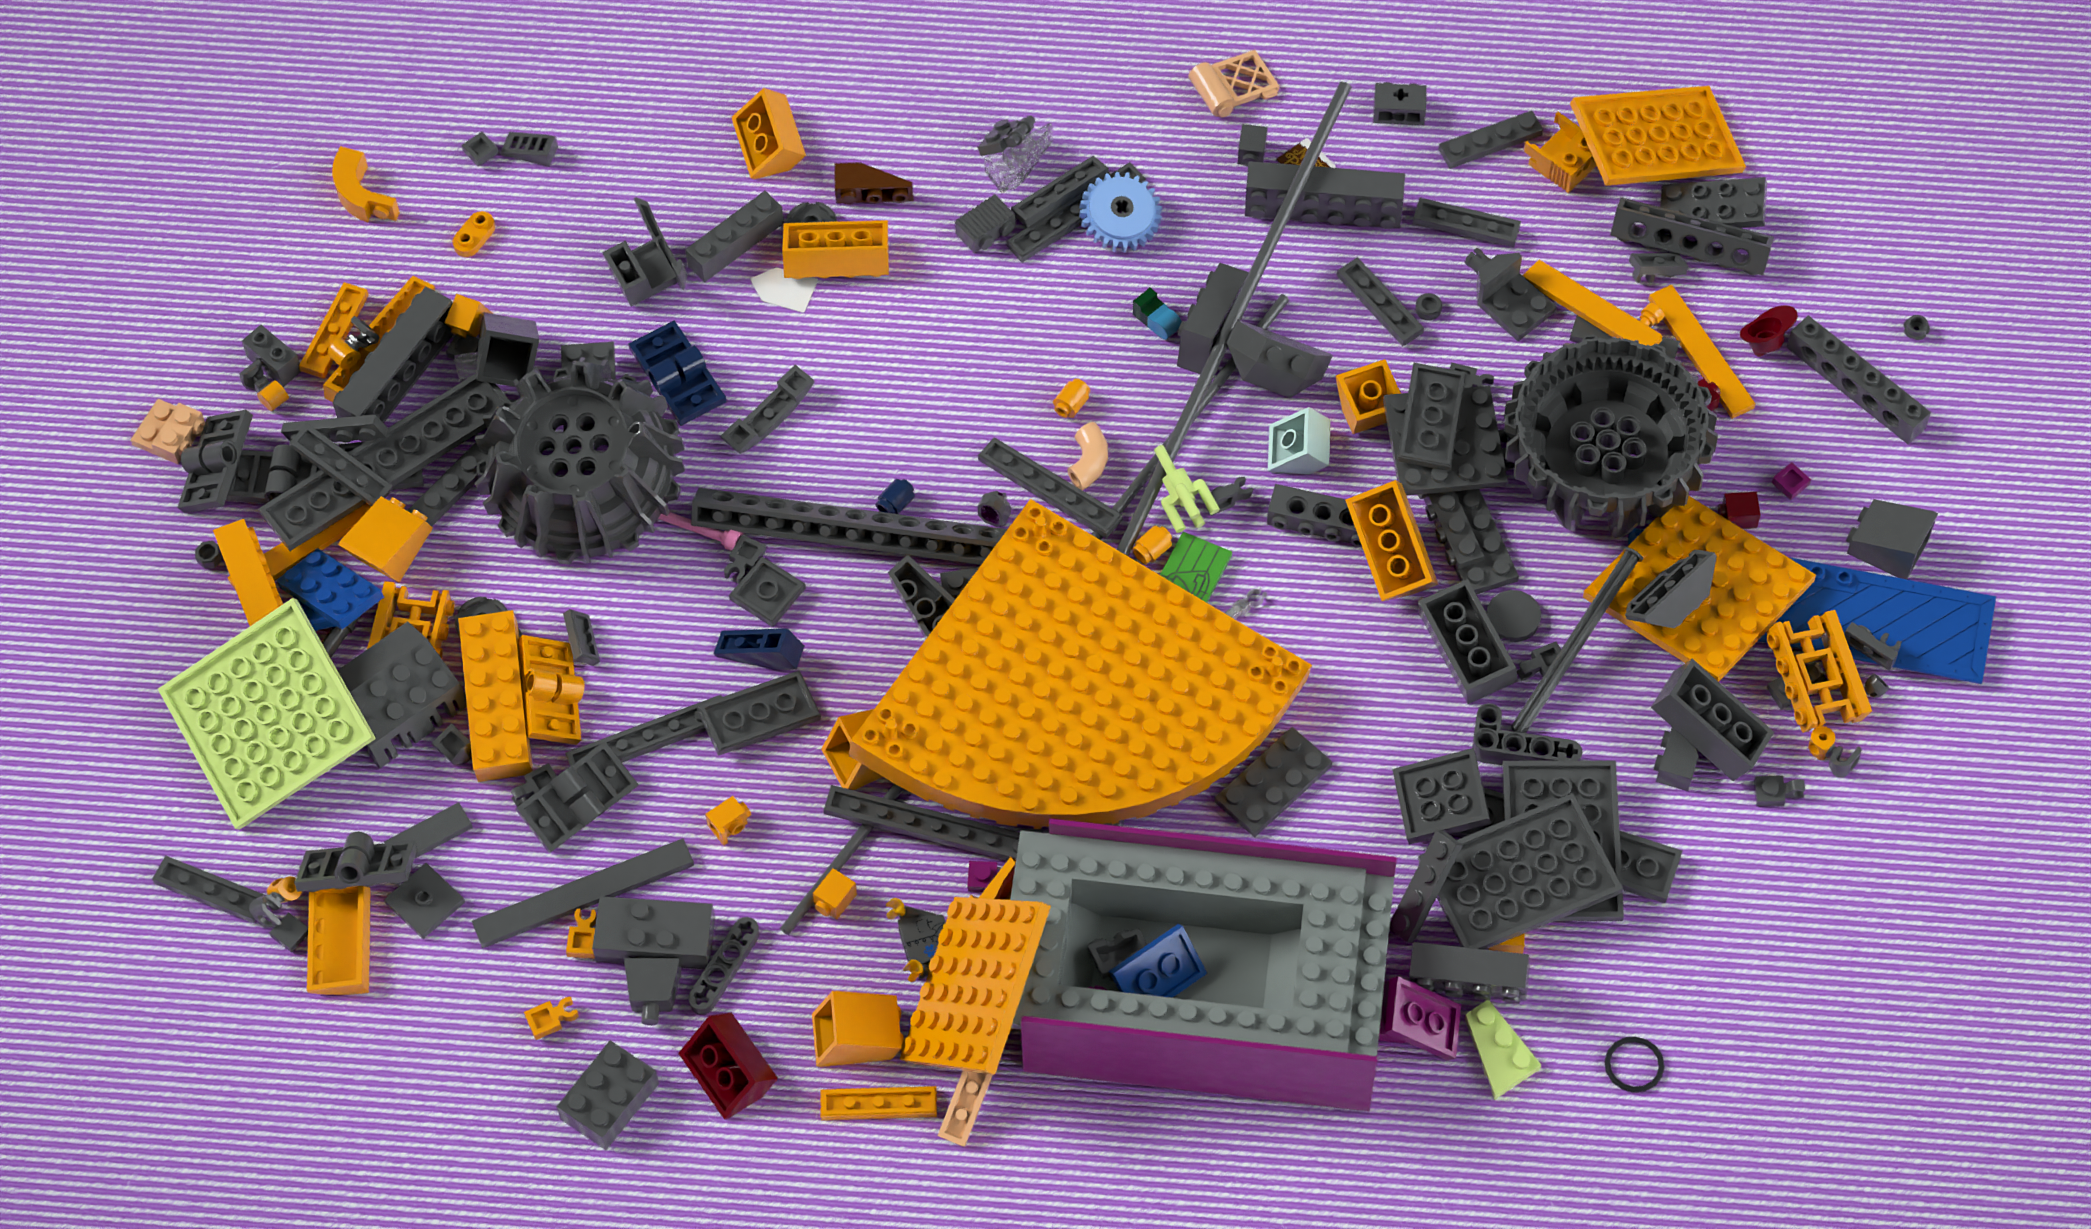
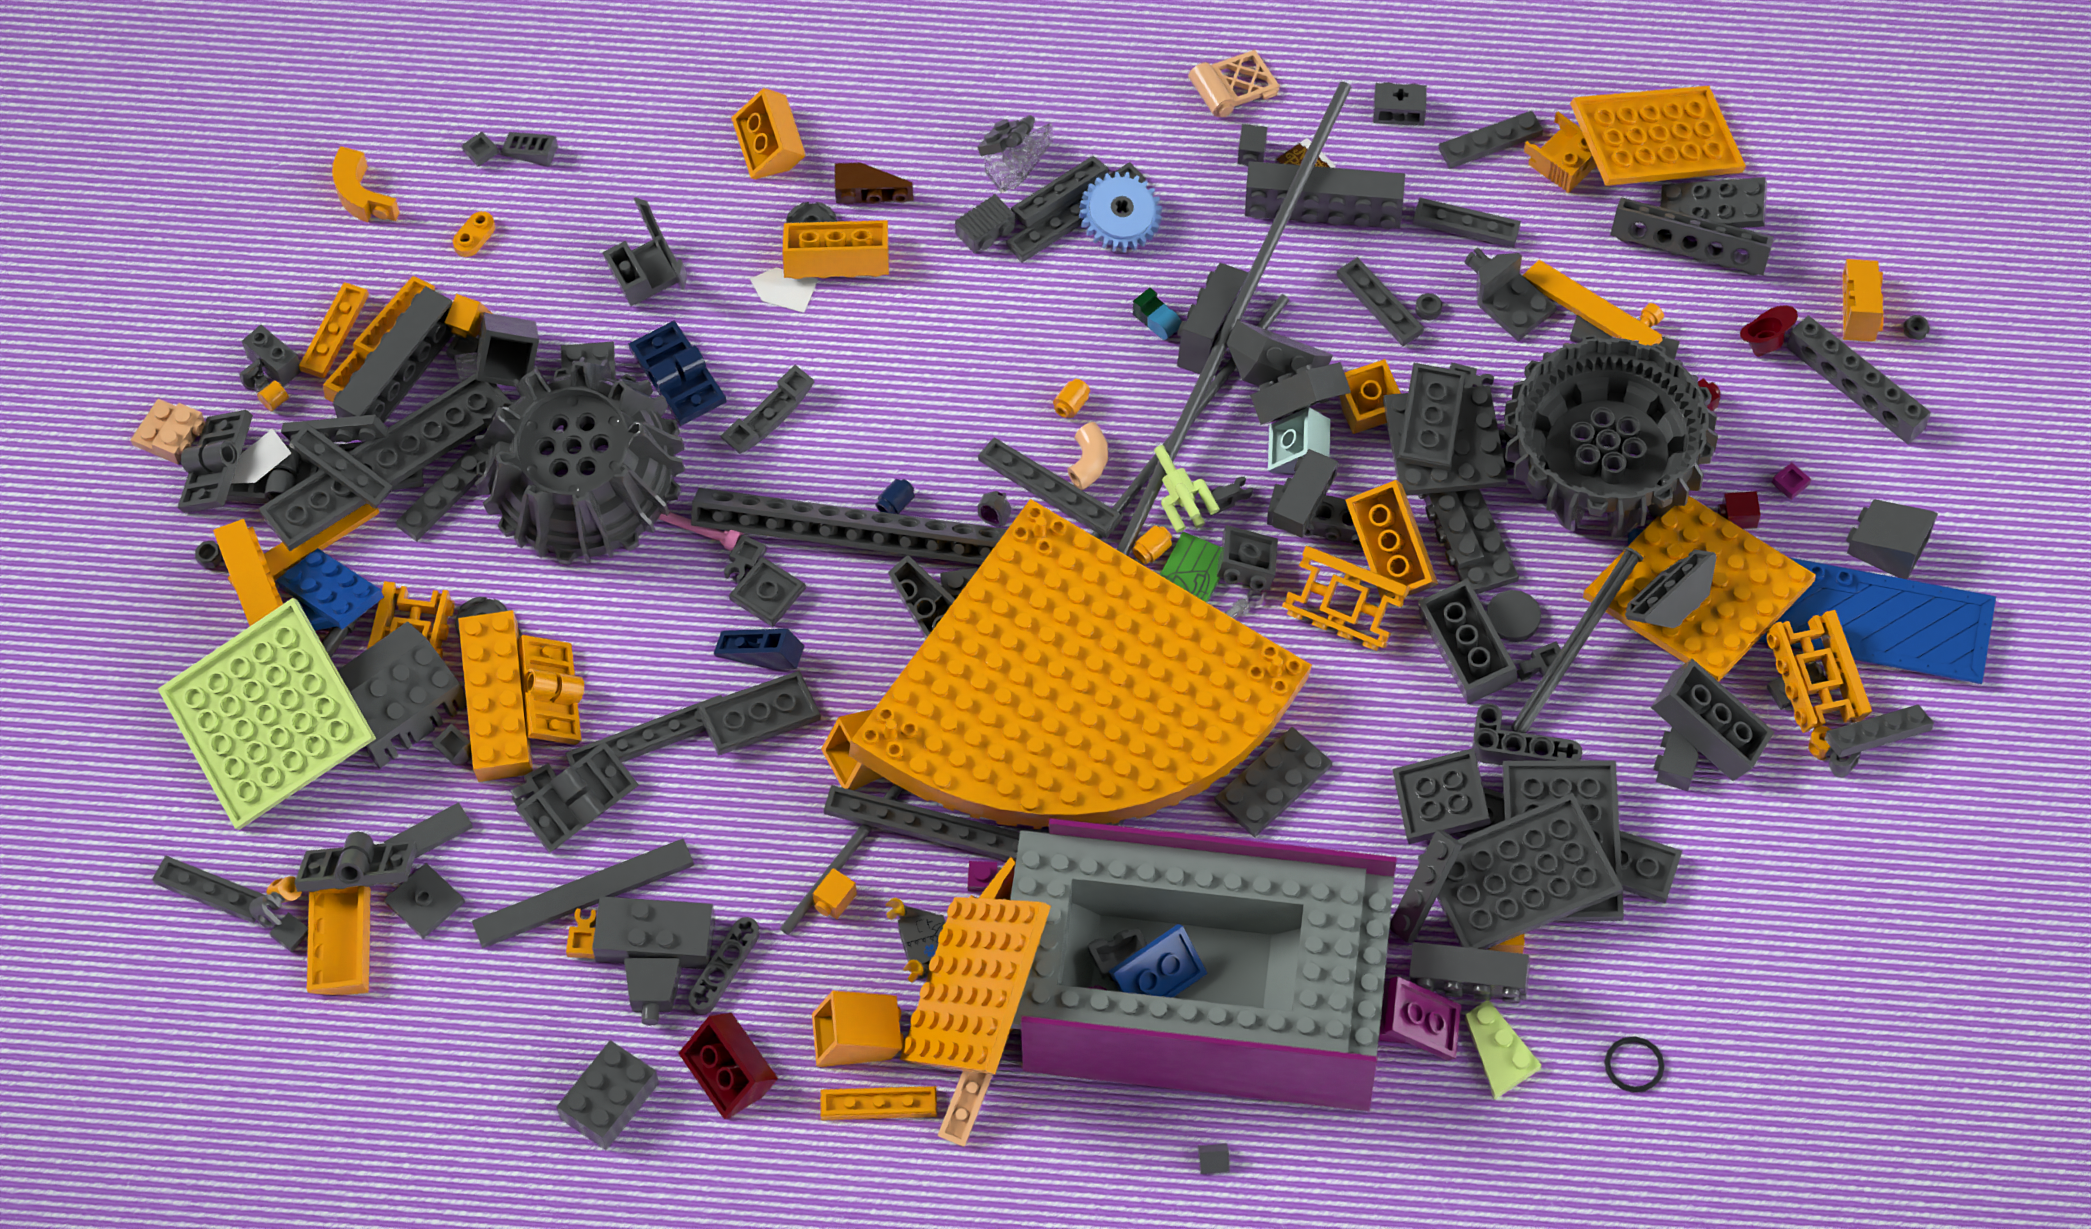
leg [328,316,379,370] -> none
light orange slope [338,496,433,583] -> none
light orange plate [524,997,579,1040] -> none
dark grey plate [563,609,600,666] -> none
dark grey brick [685,191,784,283] -> none
light orange brick [705,796,751,846] -> none
dark grey plate [1629,253,1688,283] -> none
light orange tile [1648,284,1756,419] -> none
dark grey plate [1754,776,1805,806] -> none
dark grey plate [1845,622,1901,671] -> none
dark grey hinge [1865,673,1889,698] -> none
none -> white sticker [231,429,291,484]
none -> dark grey slope [1198,1143,1230,1174]
none -> dark grey plate [1217,525,1278,591]
none -> dark grey wedge [1250,362,1351,425]
none -> dark grey brick [1271,449,1338,538]
none -> light orange fence [1282,546,1411,651]
none -> dark grey plate [1824,704,1934,758]
none -> light orange wedge [1842,259,1884,342]

